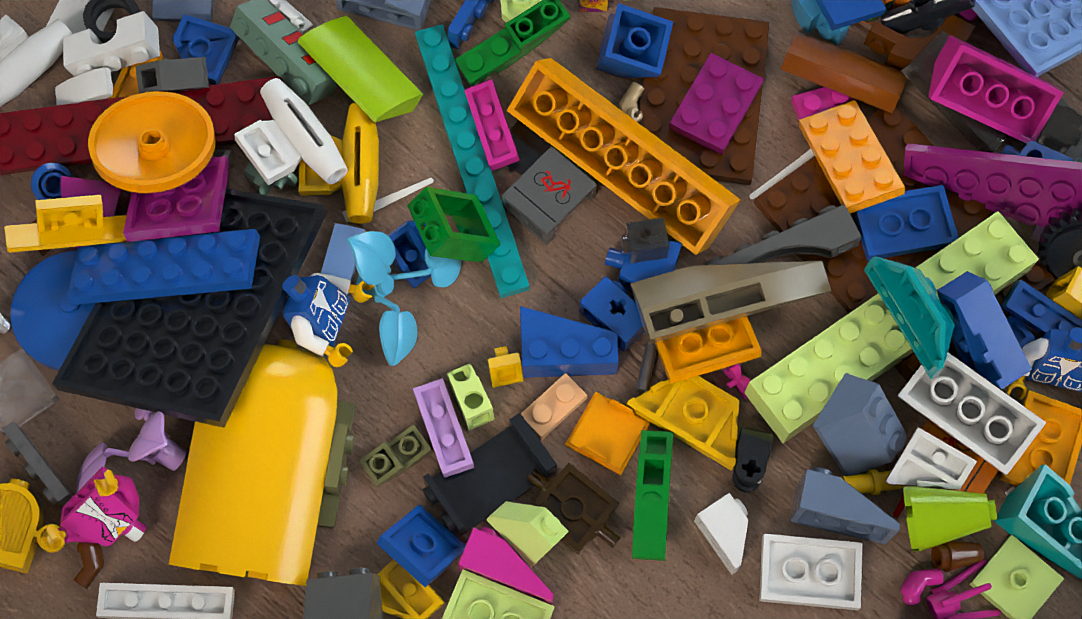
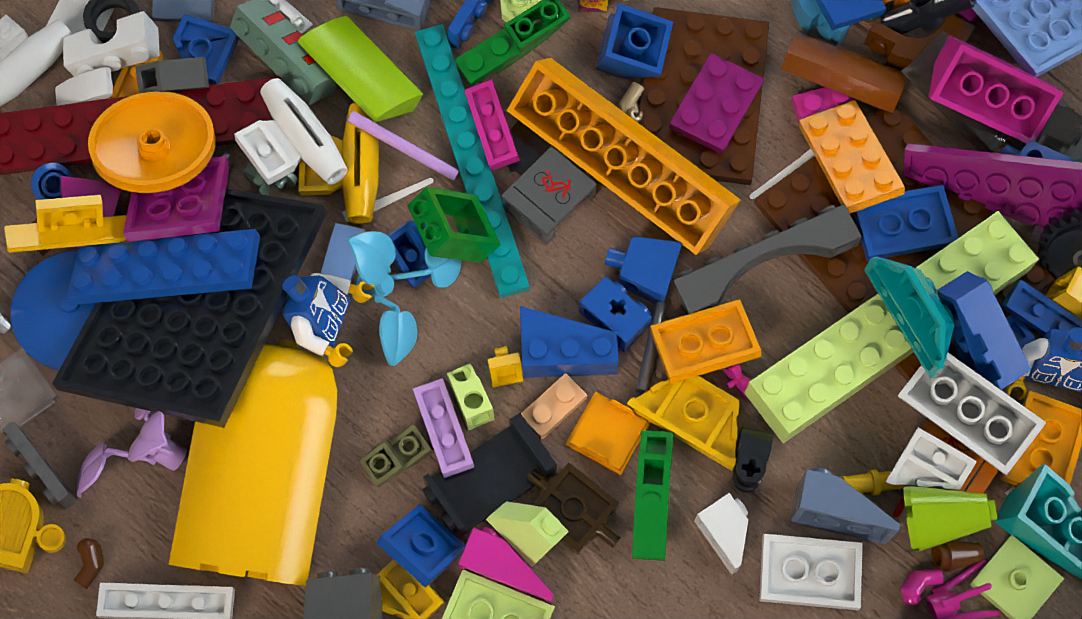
dark pink torso [40,466,146,552] -> none
olive bracket [317,400,356,528] -> none
clear smoke brick [620,218,669,264] -> none
dark tan wedge [630,261,832,344] -> none
sand blue slope [813,373,908,476] -> none
none -> lavender bar [347,110,459,181]

